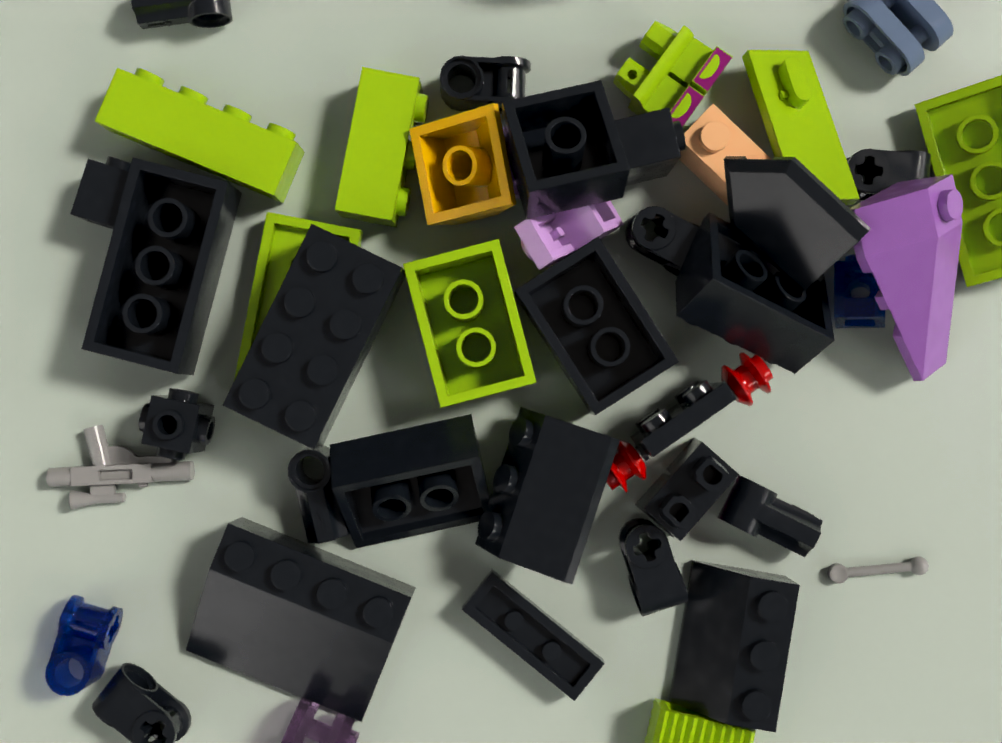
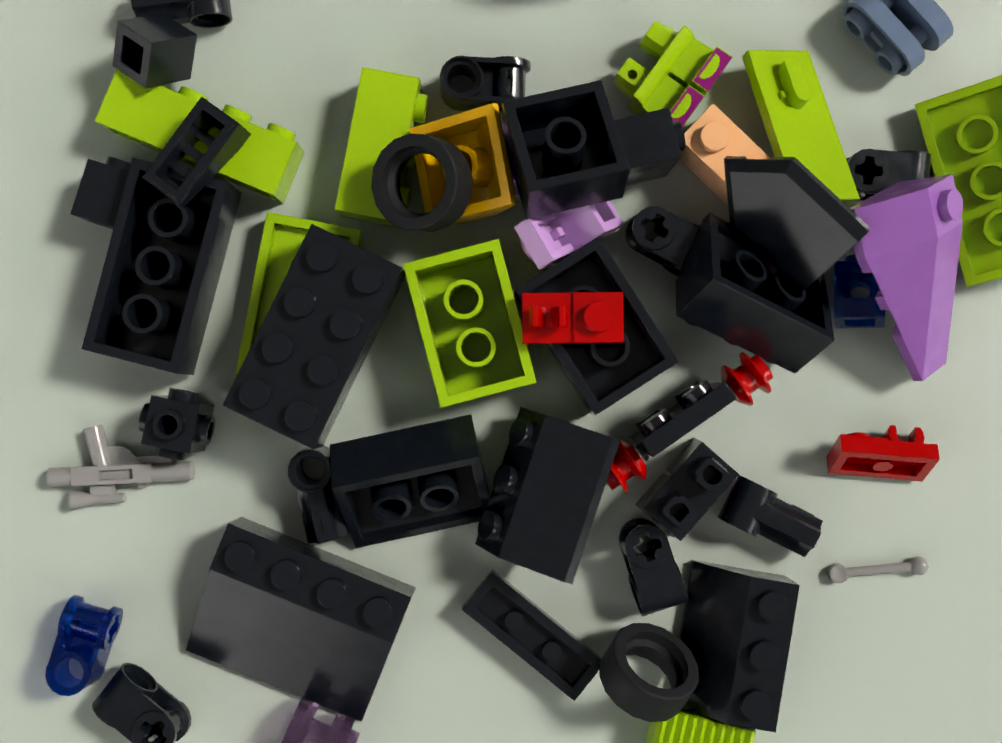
none -> black brick [113,13,197,88]
none -> black slope [142,97,251,208]
none -> black tyre [371,133,473,232]
none -> red plate [522,292,624,344]
none -> black tyre [599,623,699,722]
none -> red plate [826,425,940,482]

